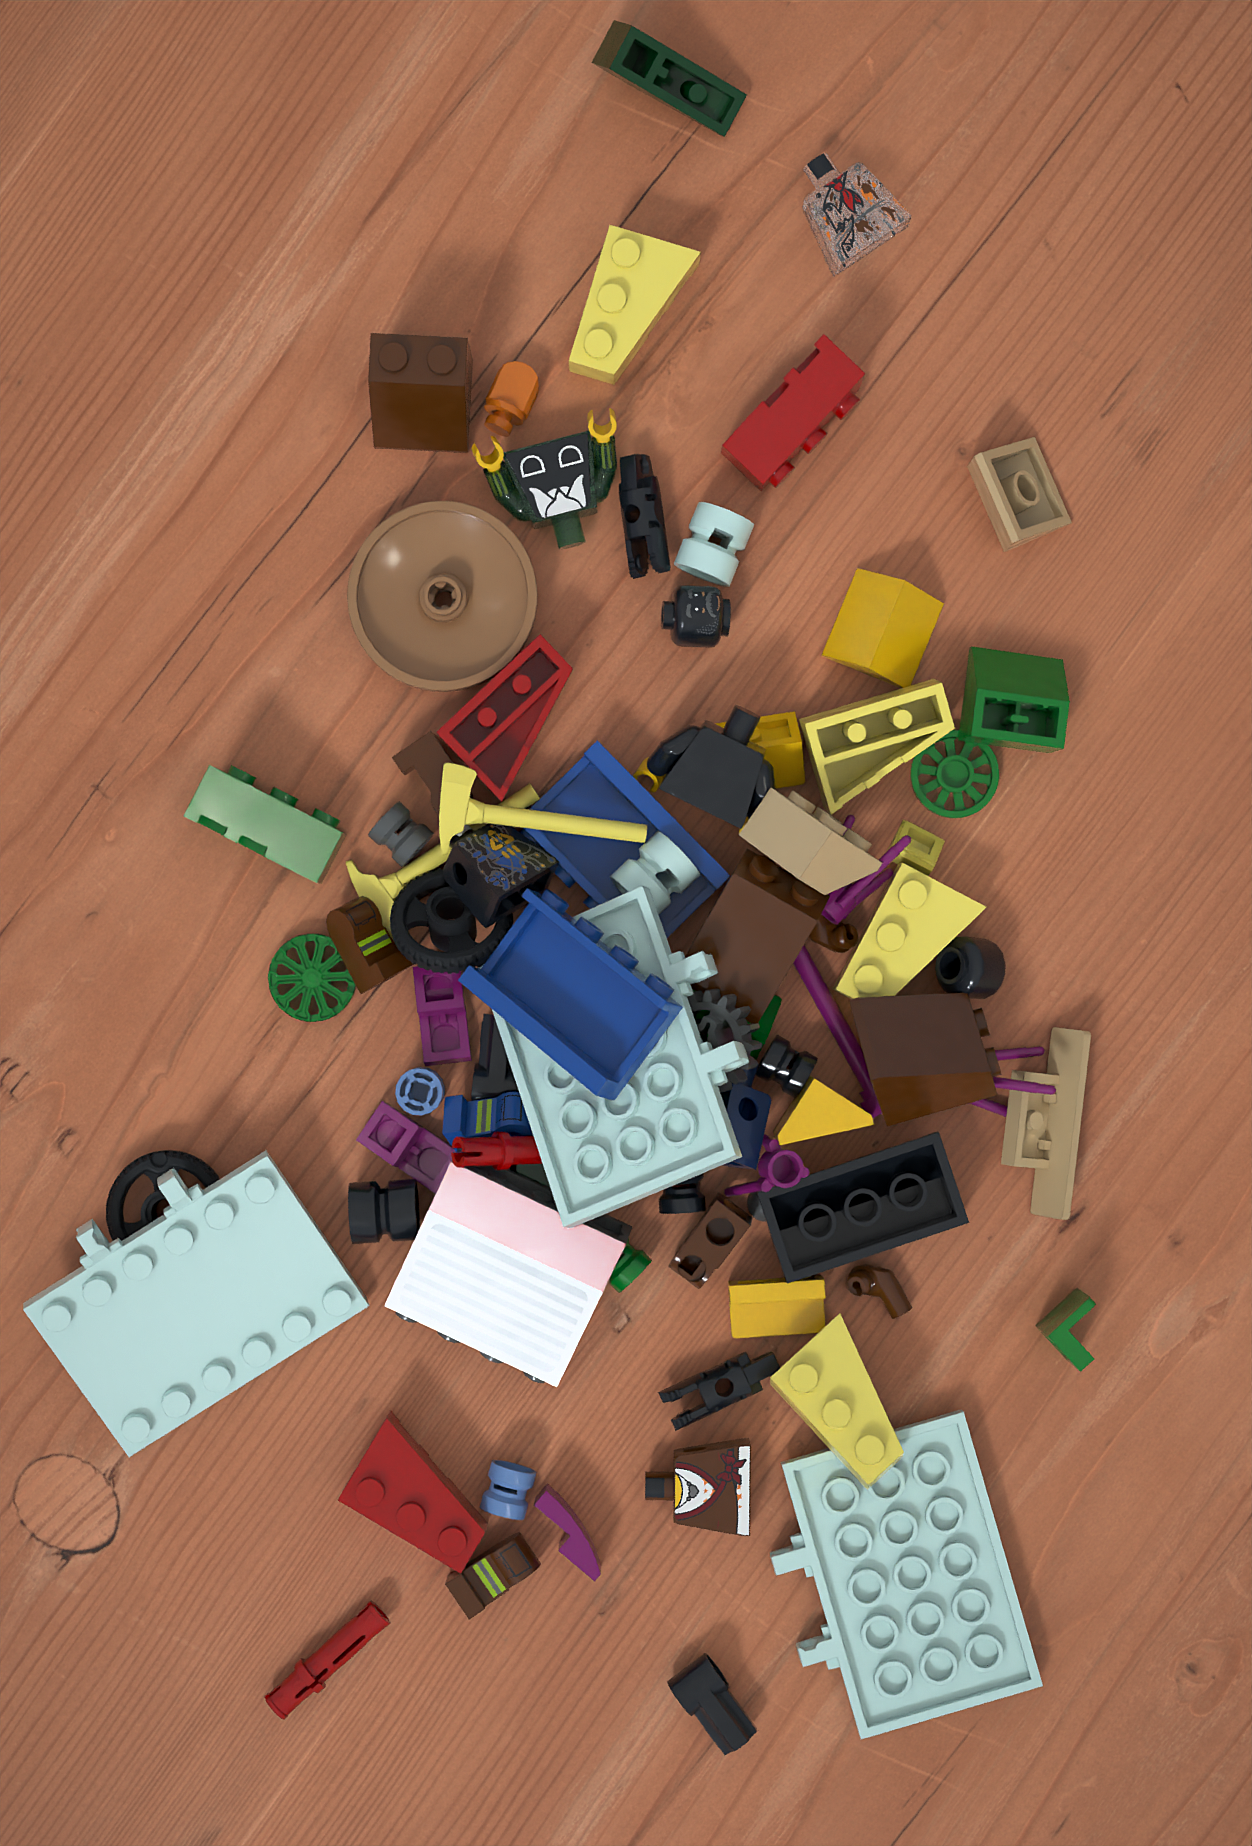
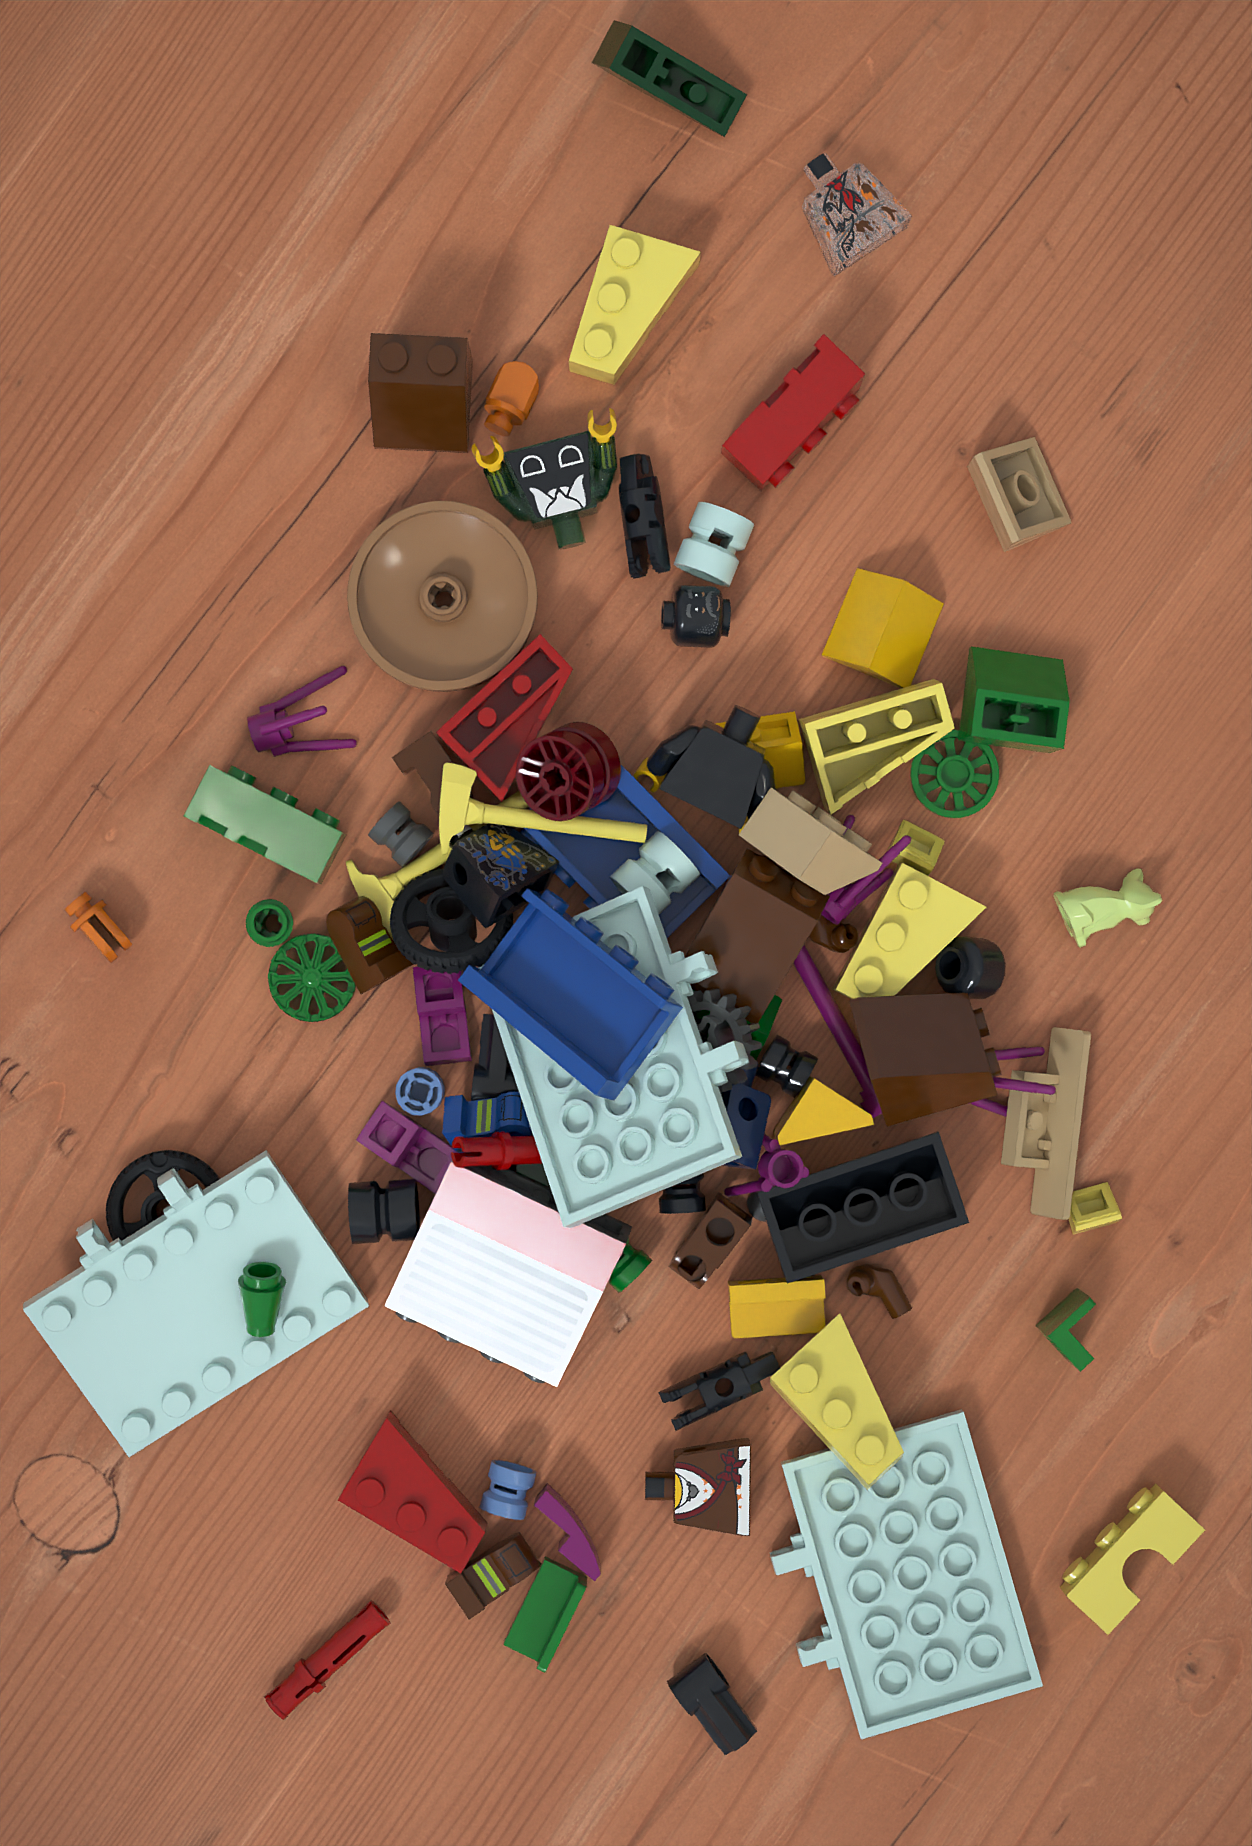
none -> orange arm [64,892,132,963]
none -> green cone [238,1262,286,1337]
none -> green cone [246,899,293,947]
none -> magenta plant [247,666,357,757]
none -> green panel [503,1556,587,1673]
none -> dark red wheel [516,722,621,821]
none -> yellowish green animal [1053,868,1162,948]
none -> light yellow arch [1060,1484,1205,1635]
none -> light yellow slope [1069,1182,1122,1235]

